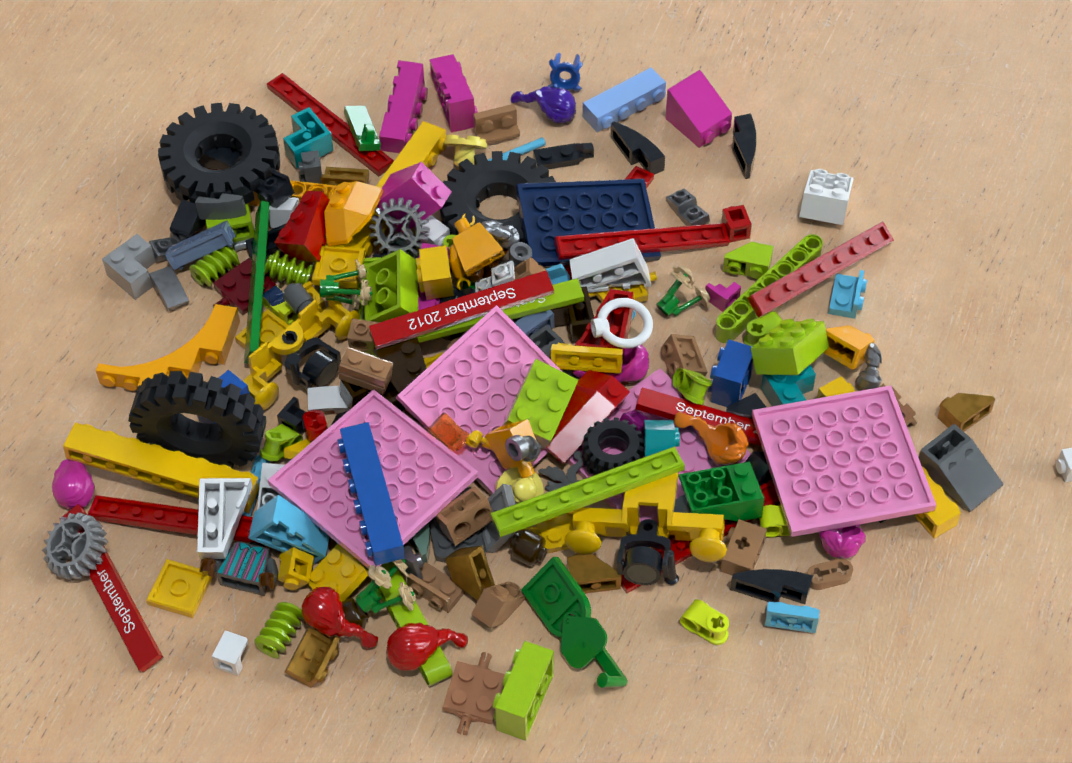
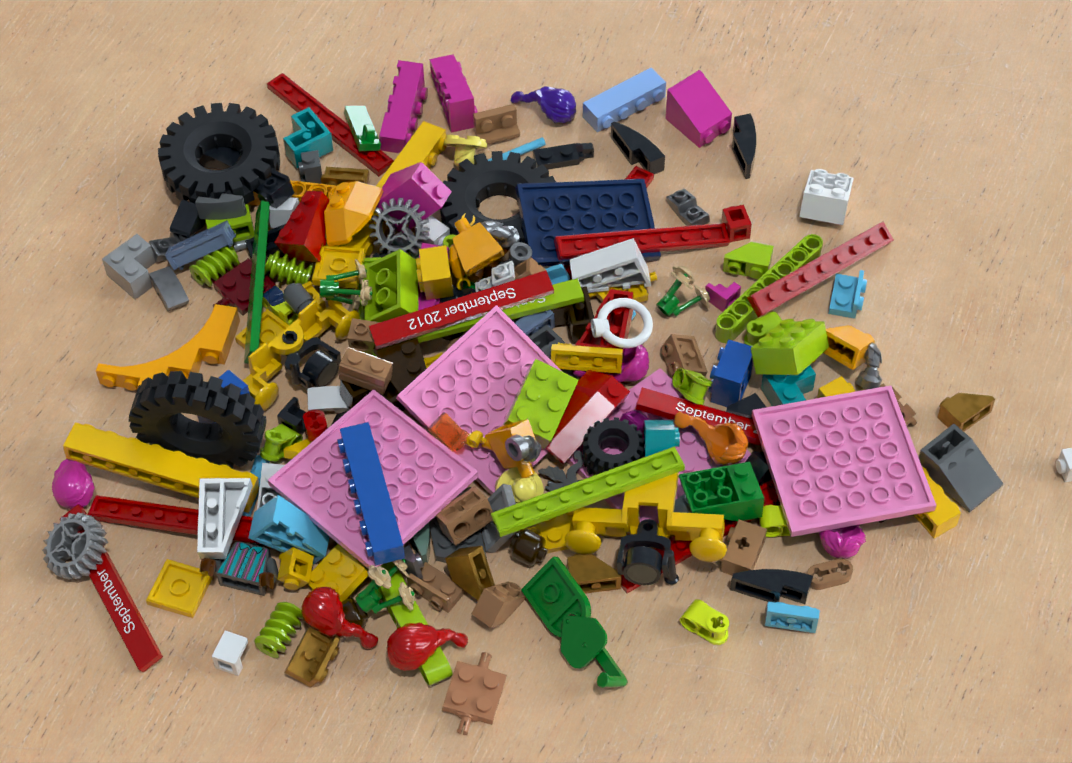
lime brick [493,641,554,741] -> none
blue piece [548,53,583,92] -> none

